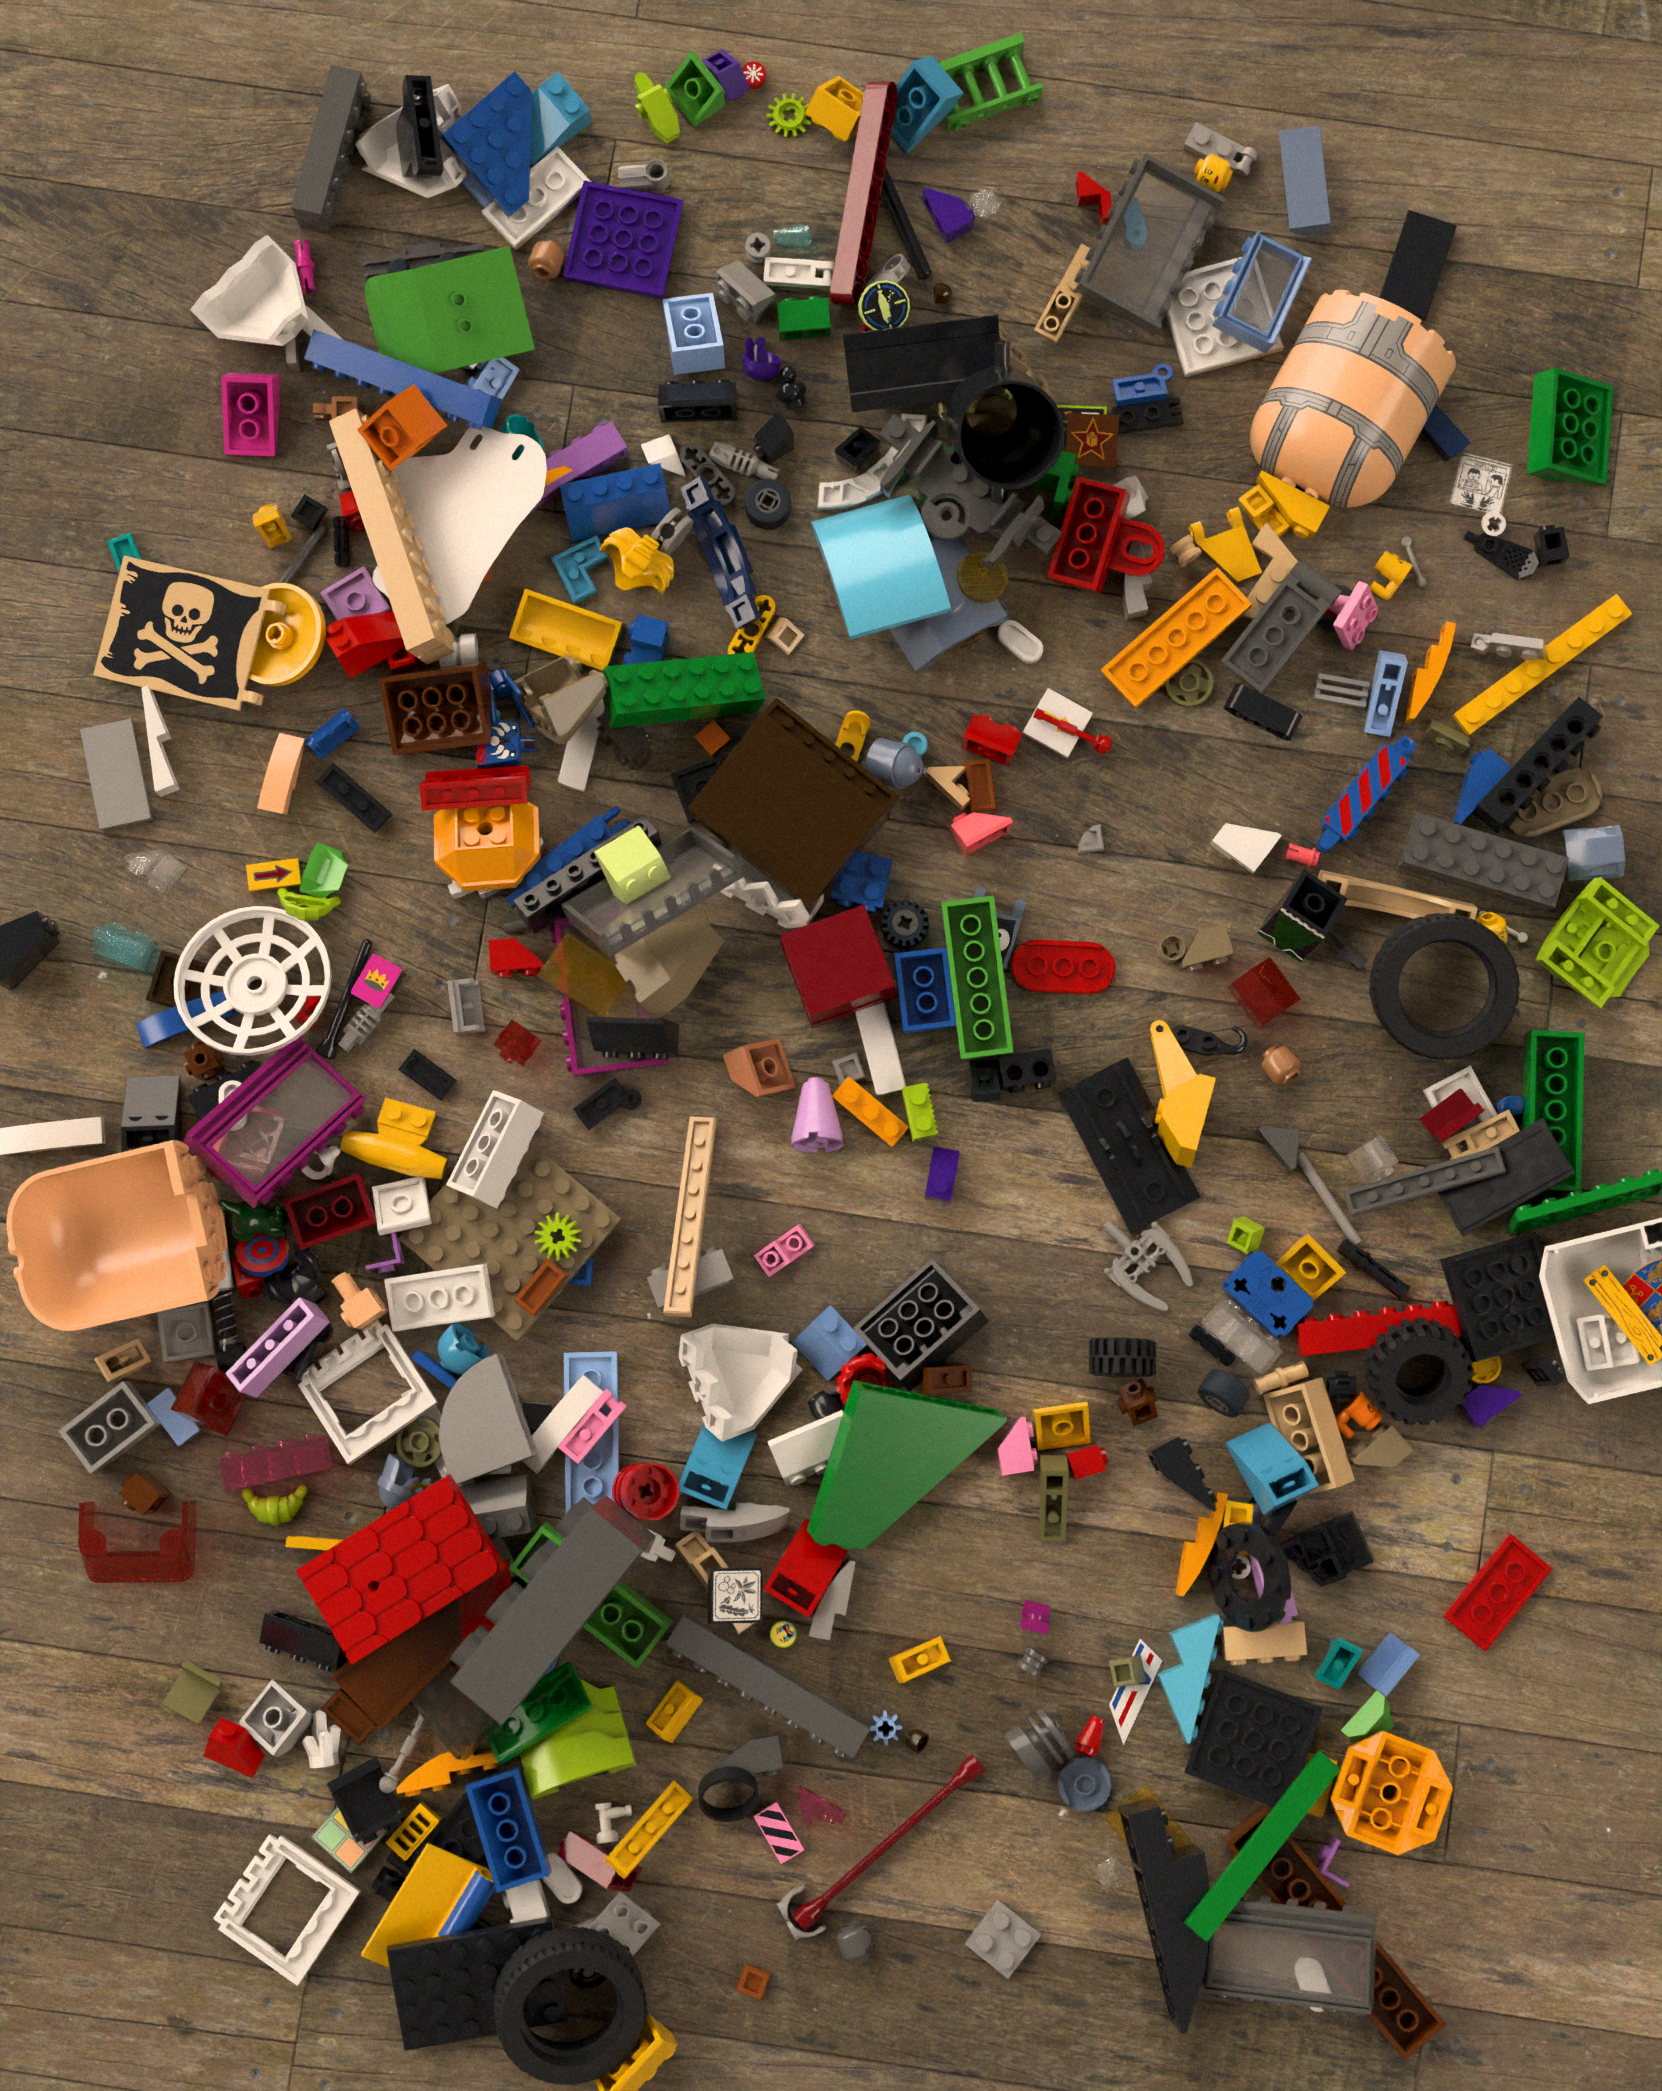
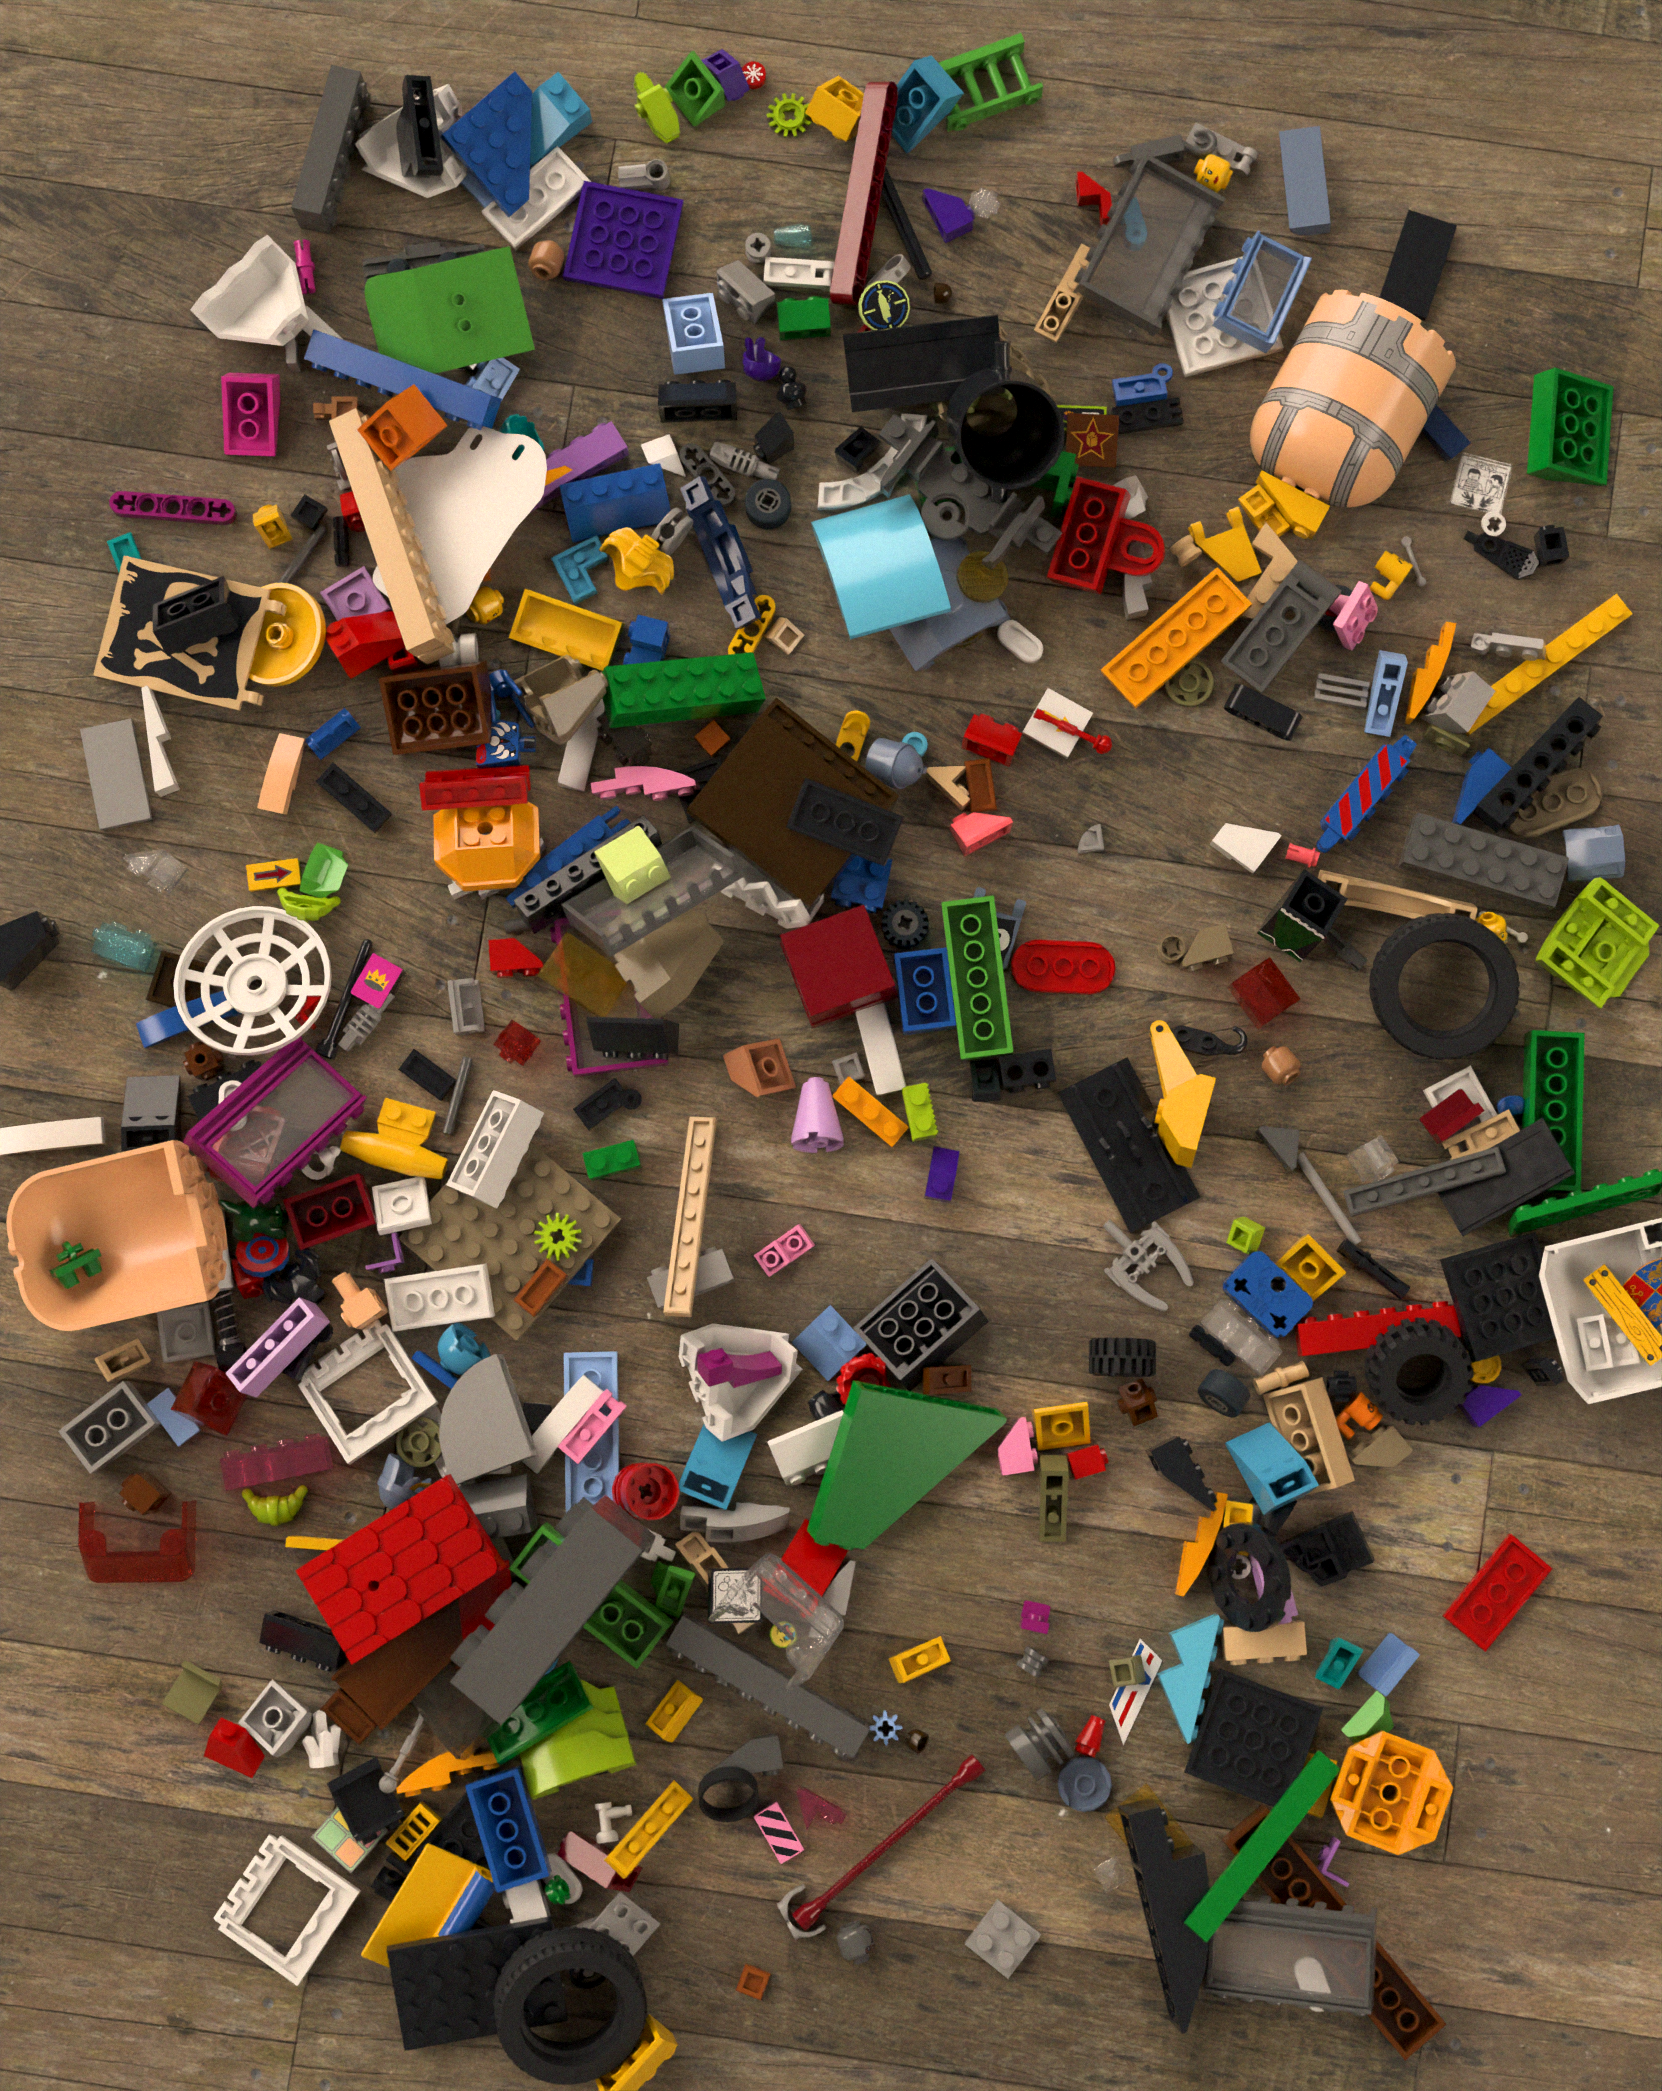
none -> green hips [49,1241,102,1289]
none -> magenta beam [109,491,237,525]
none -> black slope [153,576,239,656]
none -> dark grey bar [442,1056,473,1135]
none -> yellow head [466,586,504,625]
none -> green plate [545,1875,570,1905]
none -> green brick [582,1139,642,1181]
none -> bright pink slope [591,766,700,801]
none -> bright green slope [650,1561,695,1618]
none -> magenta slope [697,1348,782,1388]
none -> clear windscreen [708,1553,844,1692]
none -> black tile [786,778,904,866]
none -> dark grey piece [1113,128,1217,168]
none -> light grey slope [1420,671,1495,734]

